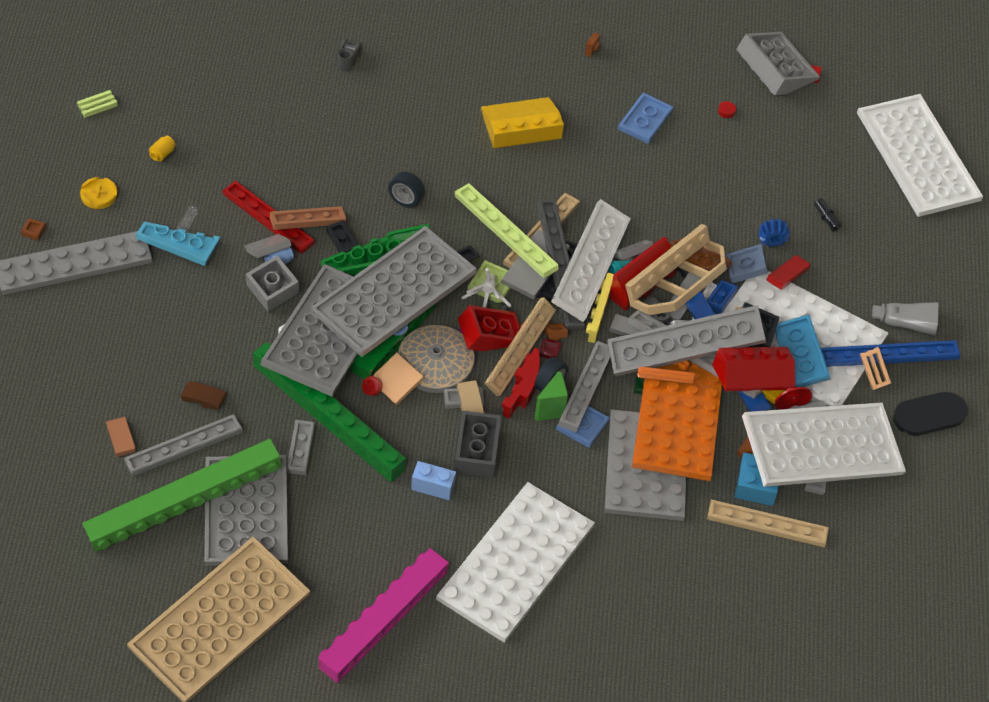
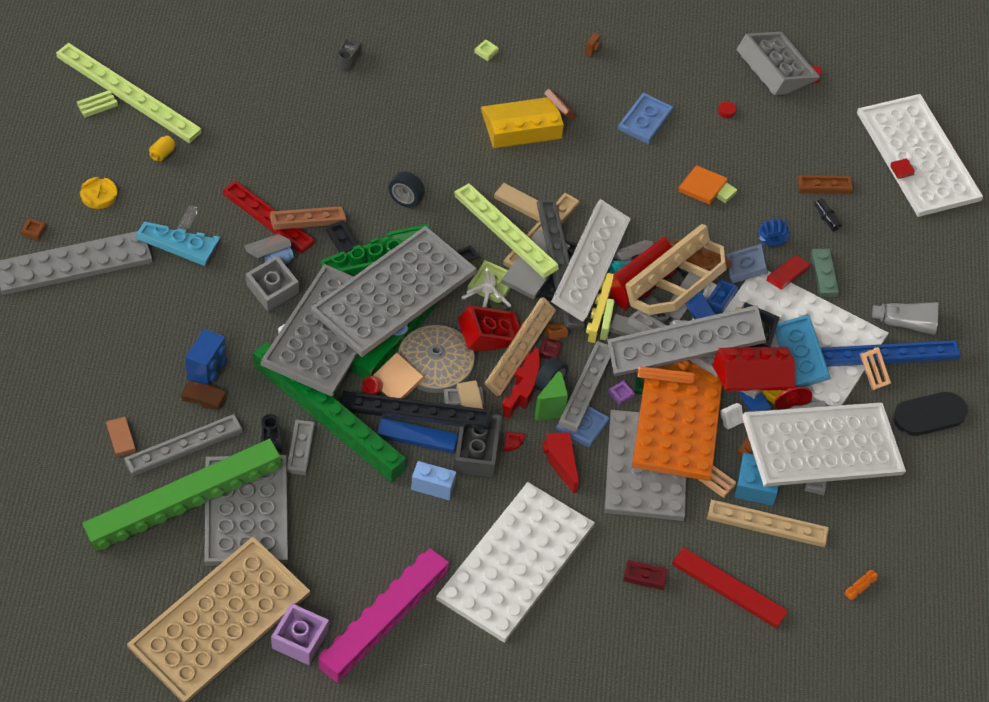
none -> yellowish green plate [56,43,202,143]
none -> blue brick [185,329,228,386]
none -> black piece [261,414,282,452]
none -> lavender brick [271,603,329,665]
none -> black tile [339,391,493,430]
none -> blue tile [377,418,458,454]
none -> yellowish green tile [475,40,499,61]
none -> tan tile [494,183,540,221]
none -> red tile [504,432,525,452]
none -> red slope [542,432,579,493]
none -> tile [544,89,576,120]
none -> yellowish green tile [600,299,614,340]
none -> medium lavender tile [608,380,635,406]
none -> dark red plate [623,560,668,590]
none -> red tile [672,547,788,629]
none -> orange tile [678,165,728,205]
none -> light nougat tile [698,466,737,498]
none -> yellowish green tile [717,183,737,203]
none -> white tile [720,403,744,429]
none -> dark orange tile [797,175,853,194]
none -> sand green plate [811,248,839,297]
none -> orange axle [845,570,878,600]
none -> red tile [890,158,915,179]

